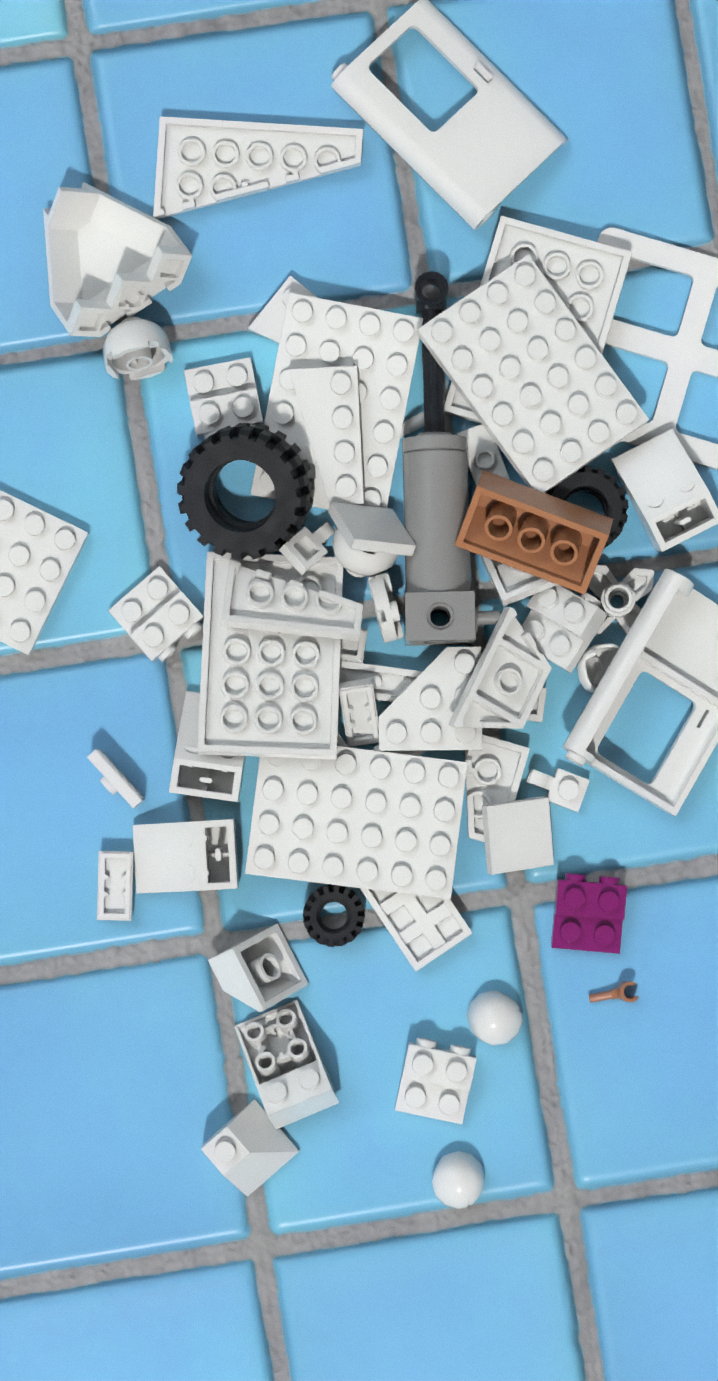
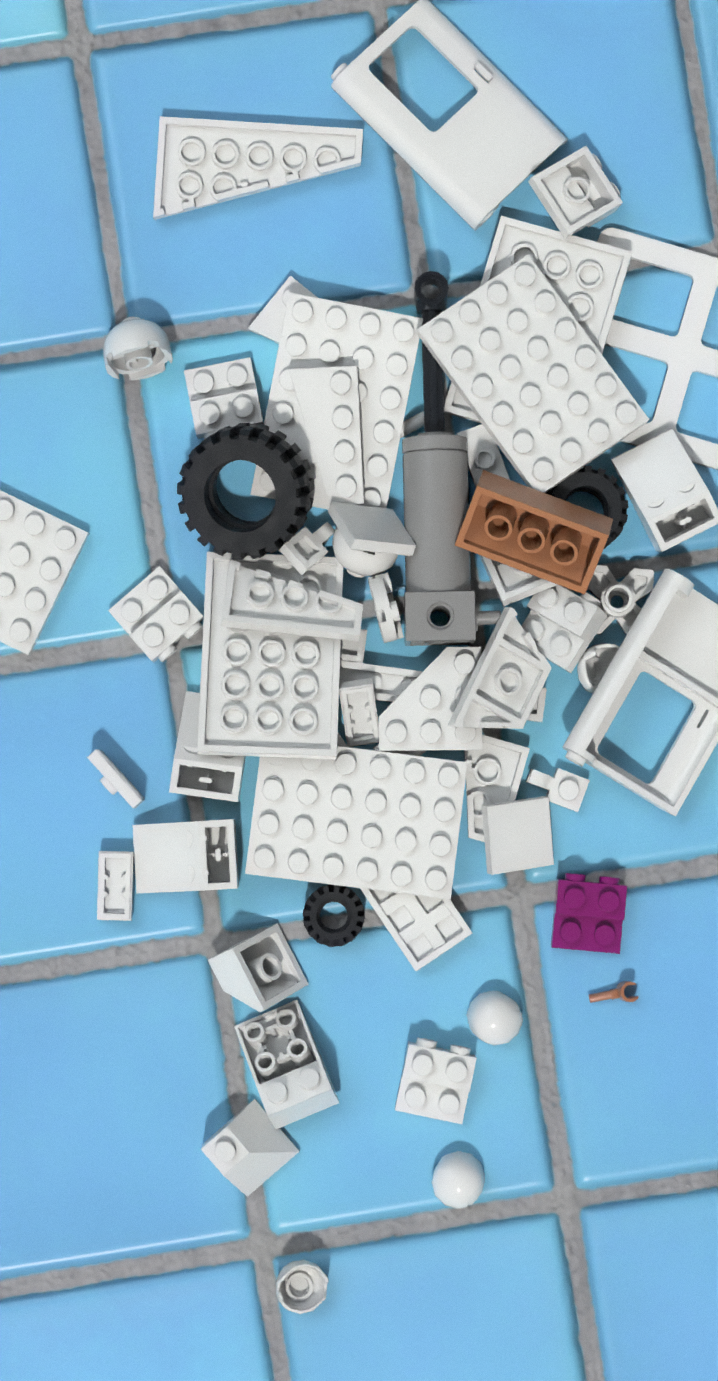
white panel [43,182,192,337] -> none
none -> white hair [276,1260,329,1314]
none -> white plate [528,146,623,239]

